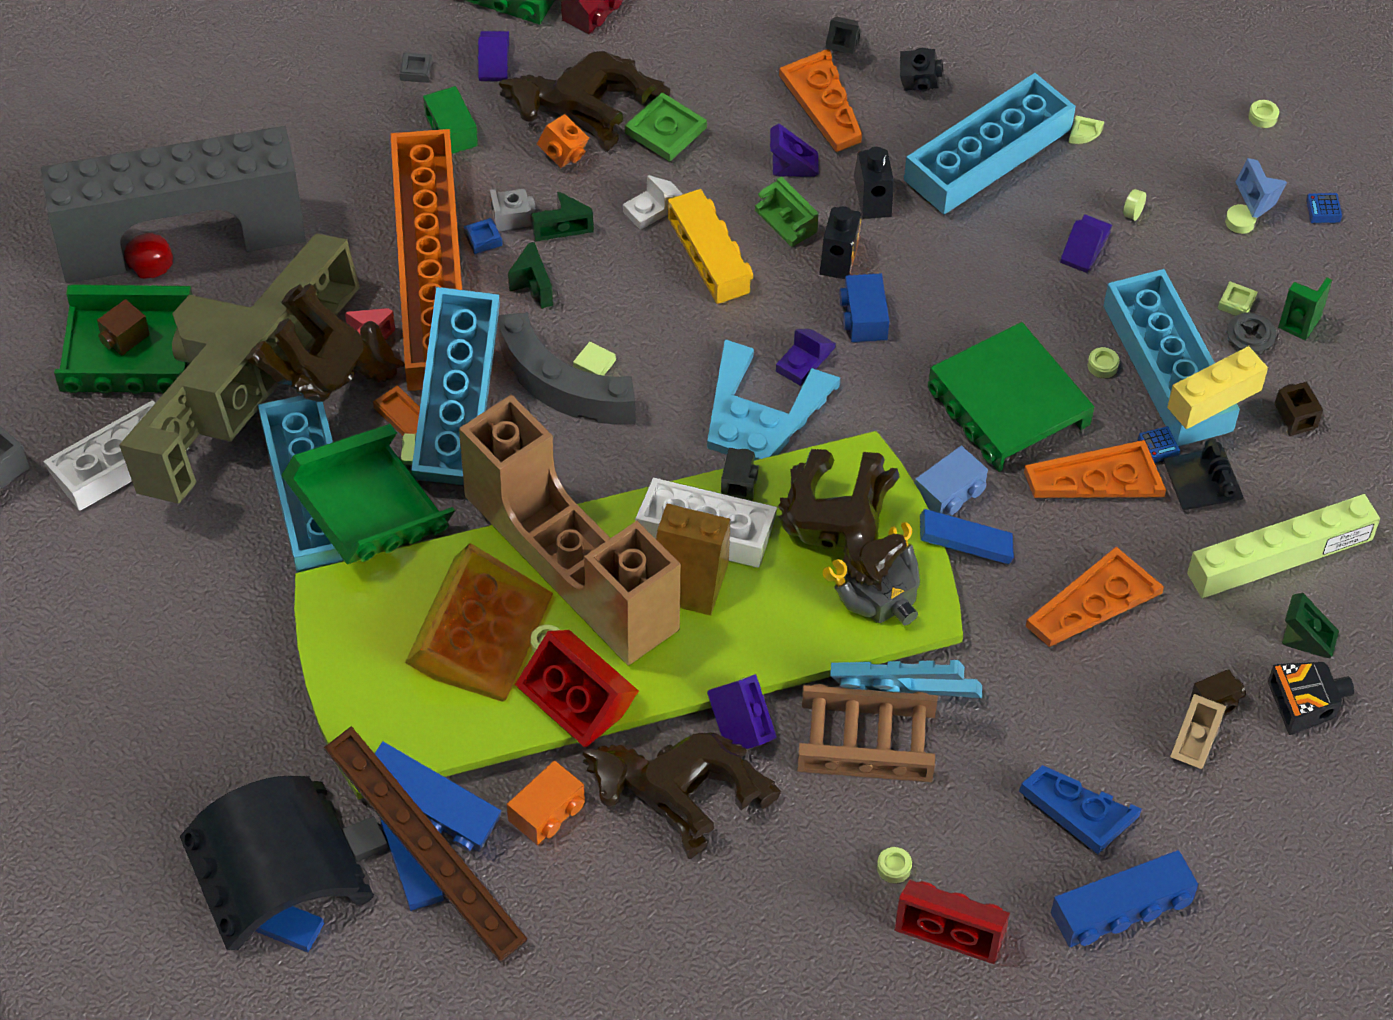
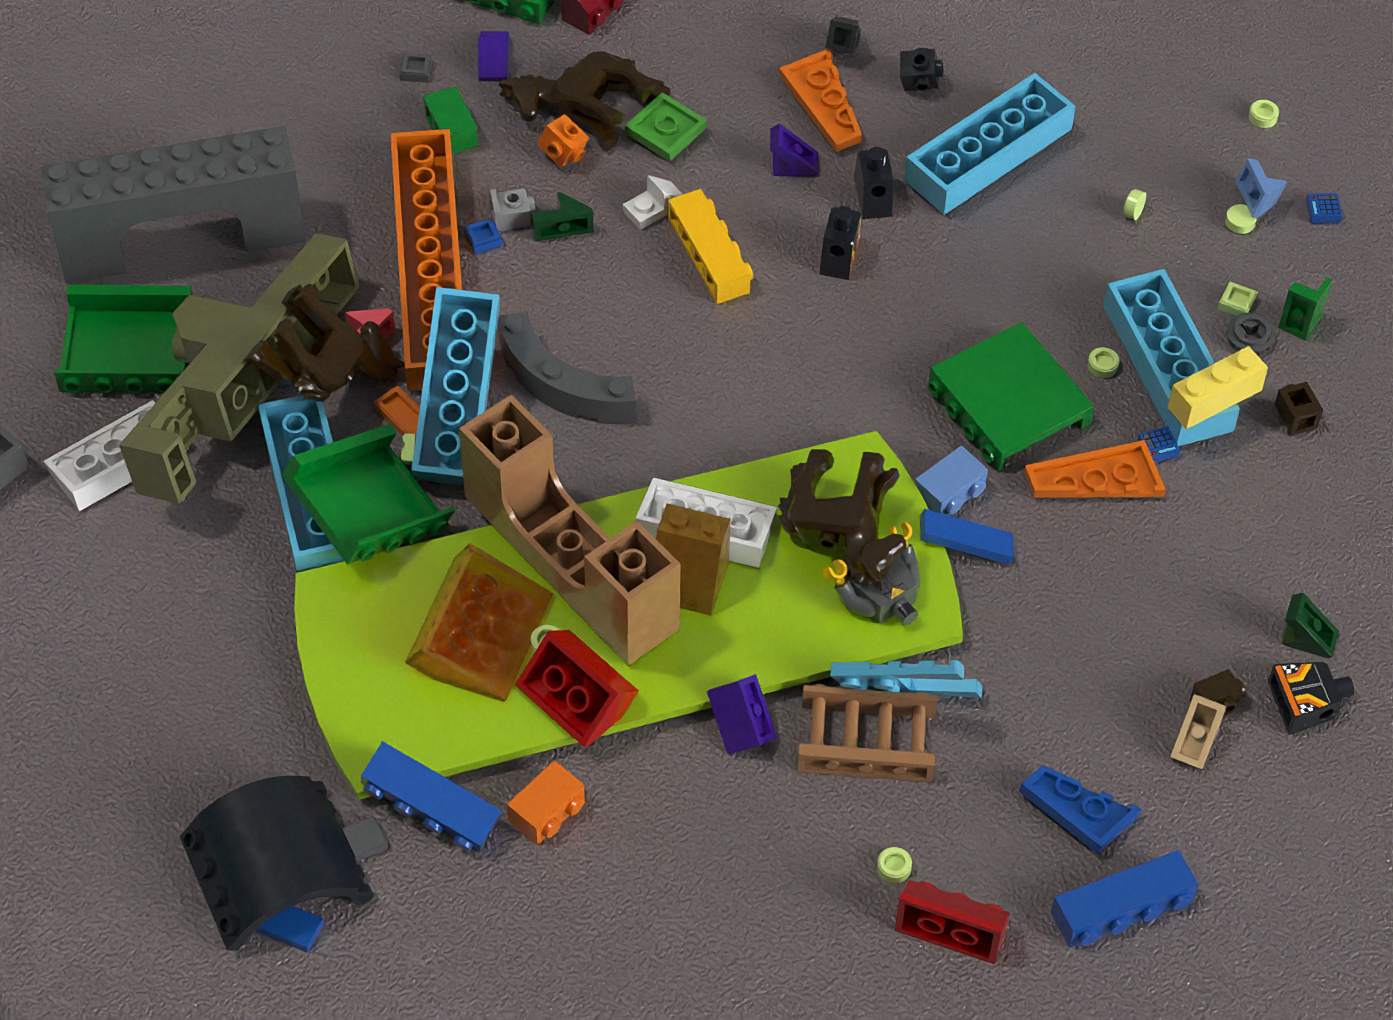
reddish brown brick [97,299,150,356] -> none
red hair [124,232,173,279] -> none
reddish brown tile [324,726,527,963] -> none
blue tile [380,818,444,911] -> none
dark green slope [508,242,553,309] -> none
yellowish green tile [573,341,616,376] -> none
dark brown animal [583,733,781,859] -> none
medium azure wing [707,339,840,461] -> none
pearl dark grey brick [721,448,759,501] -> none
bright green hinge [755,176,819,247] -> none
dark purple slope [776,329,836,386] -> none
blue brick [839,273,890,342] -> none
orange wing [1026,547,1164,647] -> none
dark purple slope [1060,214,1112,273] -> none
yellowish green tile [1069,115,1104,144] -> none
black hinge [1163,439,1244,510] -> none
yellowish green brick [1187,494,1380,599] -> none

